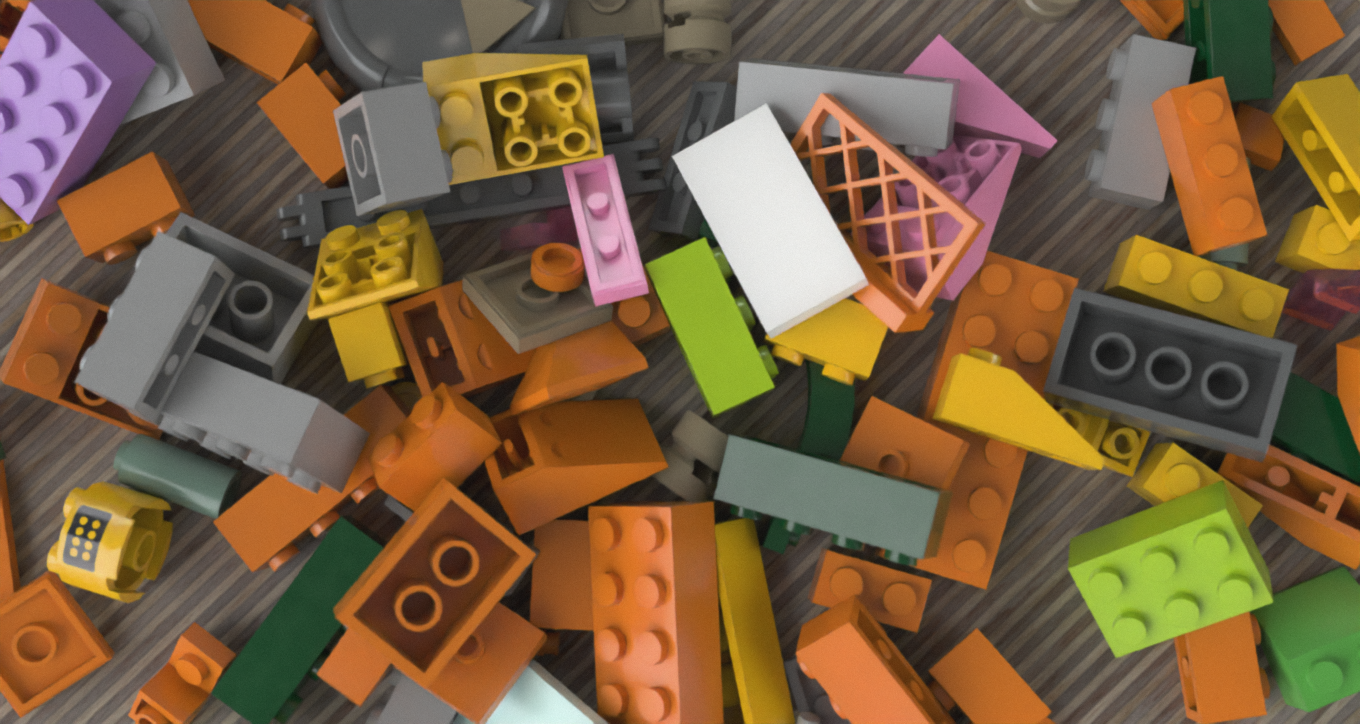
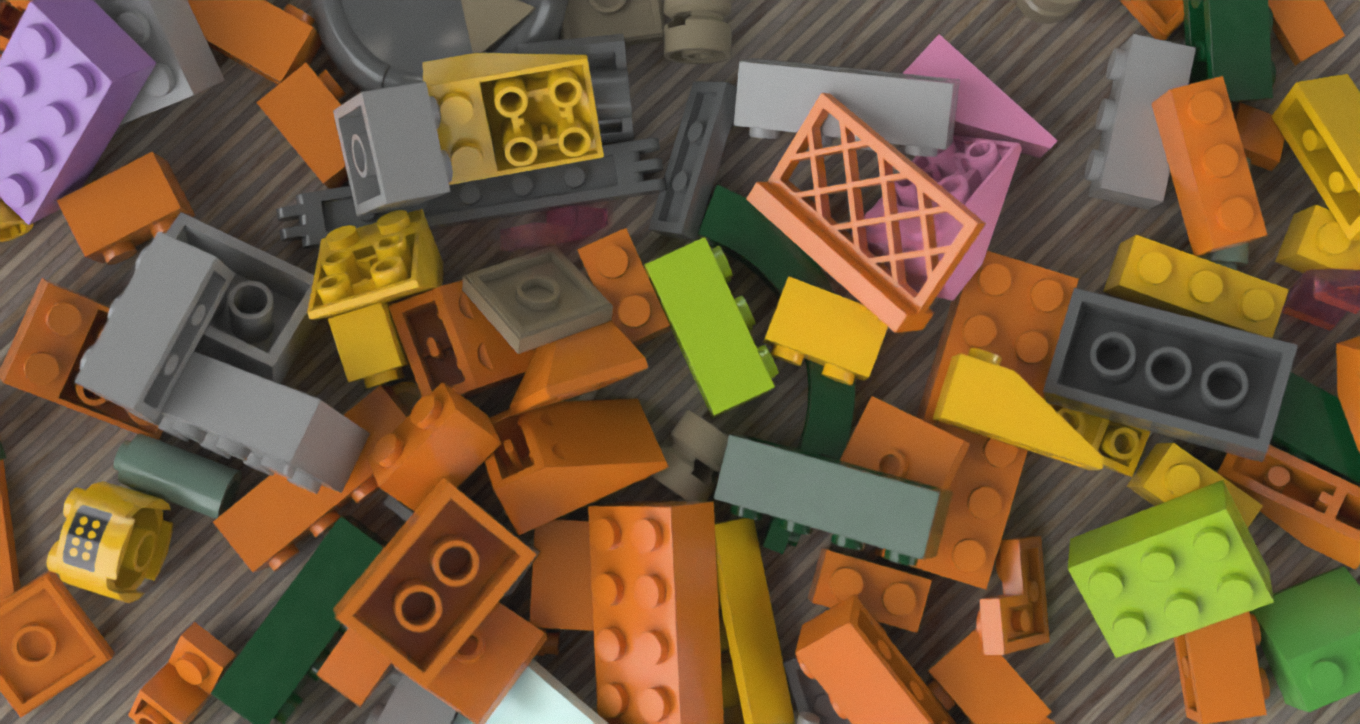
orange tile [530,243,585,292] -> none
bright pink tile [562,154,649,307] -> none
white tile [672,103,869,339] -> none
none -> orange plate [976,536,1050,655]

